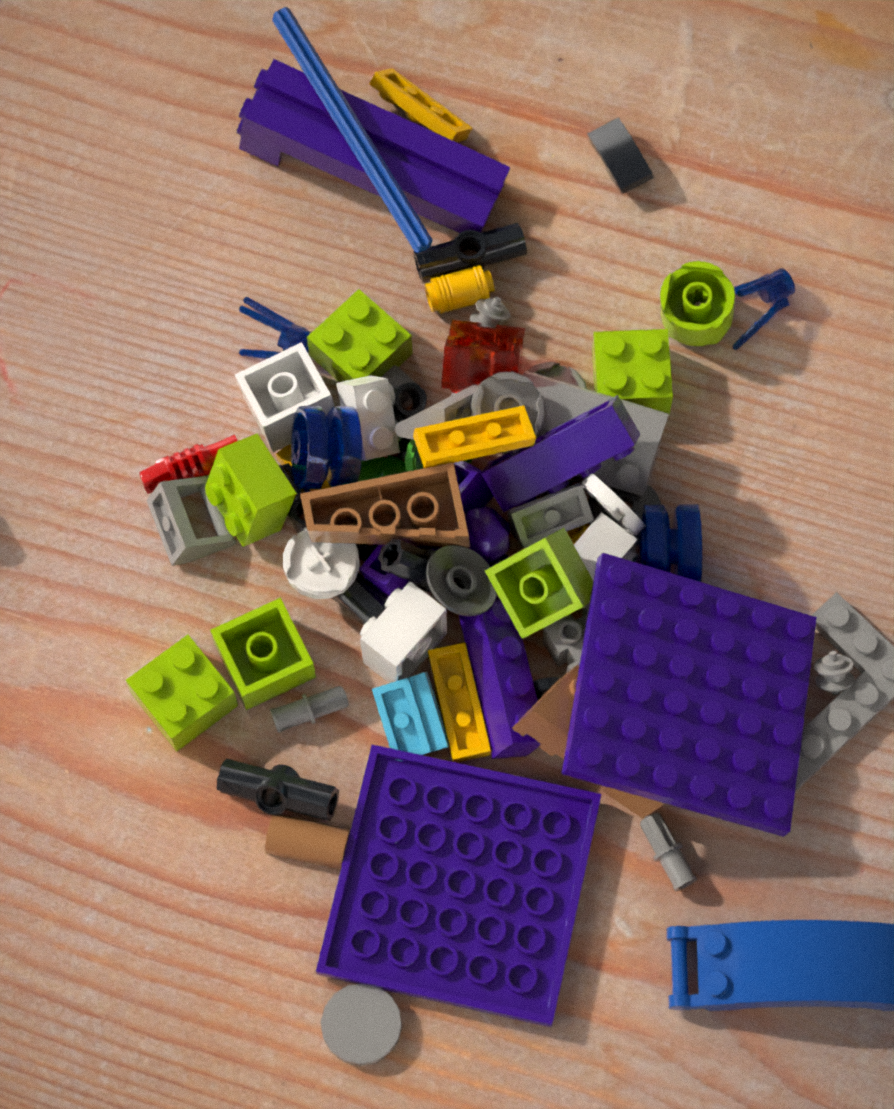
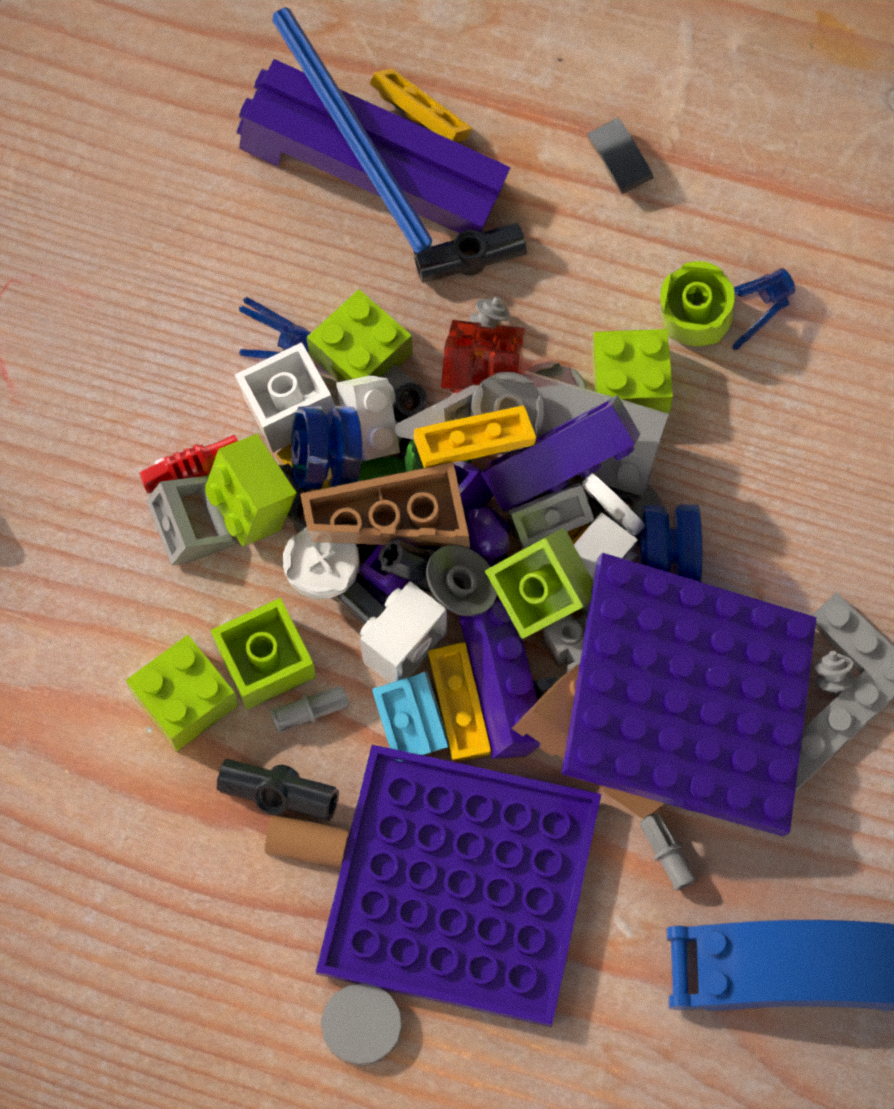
yellow head [424,265,495,314] -> none

